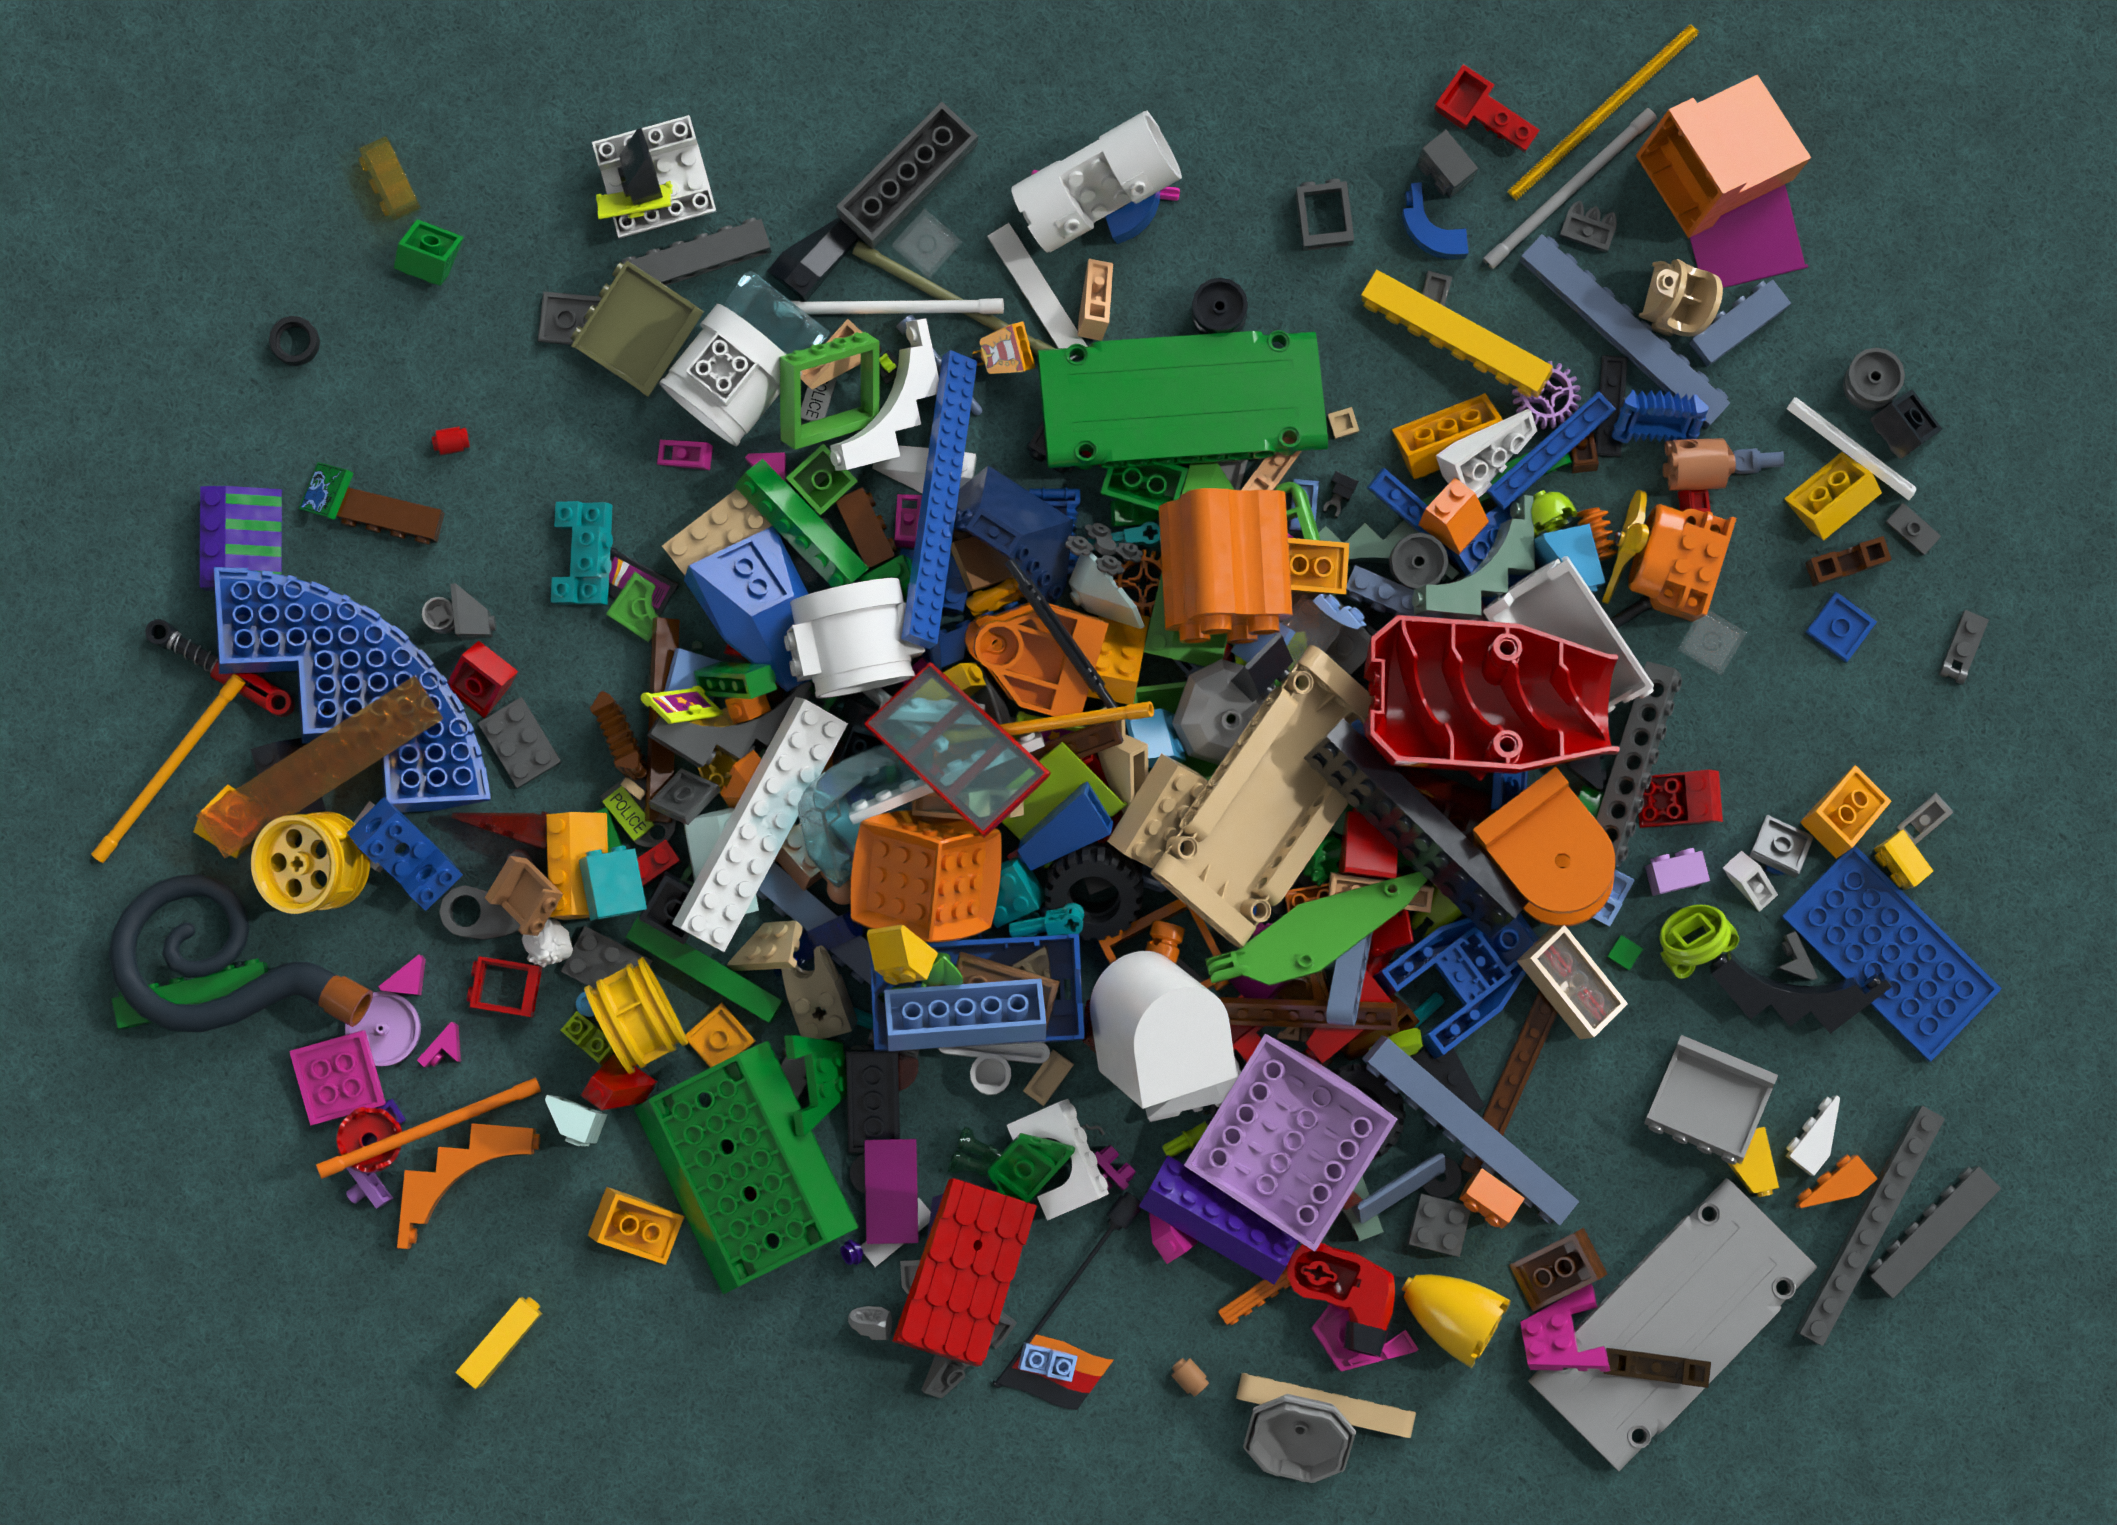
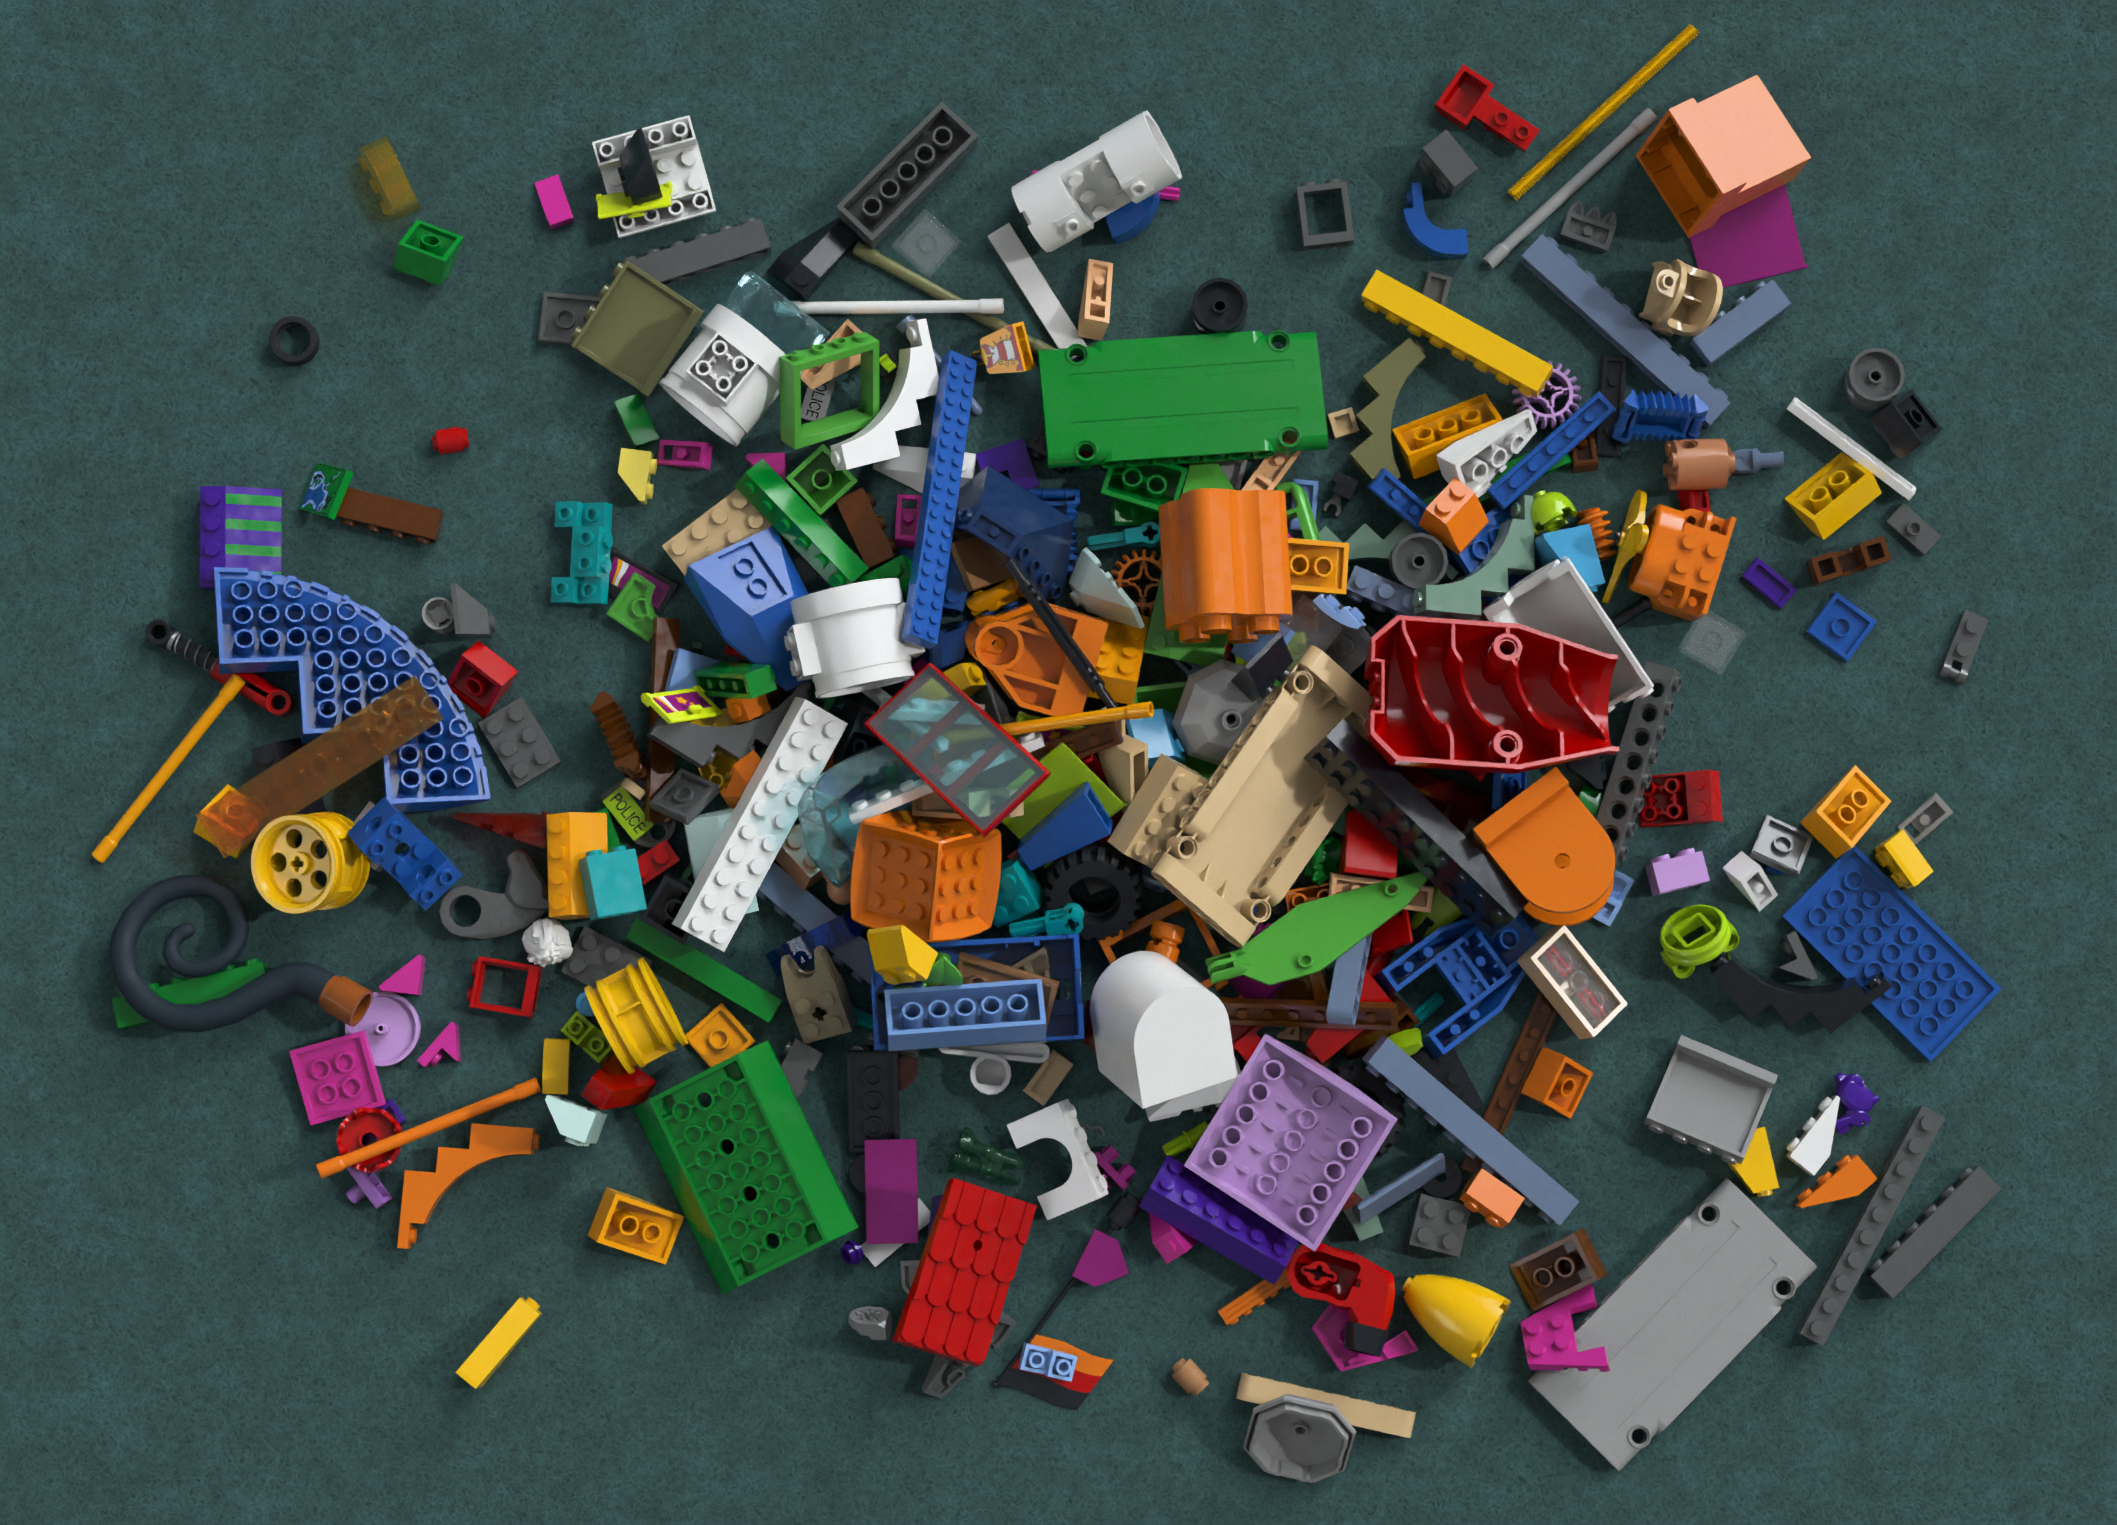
medium nougat panel [485,856,563,936] -> none
tan wing [727,920,803,971] -> none
green wing [784,1035,847,1136] -> none
green wing [988,1133,1075,1203] -> none
dark grey plant [1065,523,1143,576] -> none
blue tile [1351,718,1370,742] -> none
dark brown slope [1603,1348,1711,1388] -> none
green tile [1607,935,1643,971] -> none
none -> dark pink slope [535,175,575,230]
none -> yellow slope [542,1038,571,1095]
none -> green slope [614,394,659,449]
none -> light yellow slope [618,448,657,505]
none -> dark purple tile [976,438,1040,491]
none -> magenta slope [1072,1228,1129,1287]
none -> olive arch [1348,338,1426,483]
none -> orange slope [1521,1047,1593,1119]
none -> dark purple tile [1741,557,1797,610]
none -> dark purple animal [1835,1073,1880,1135]

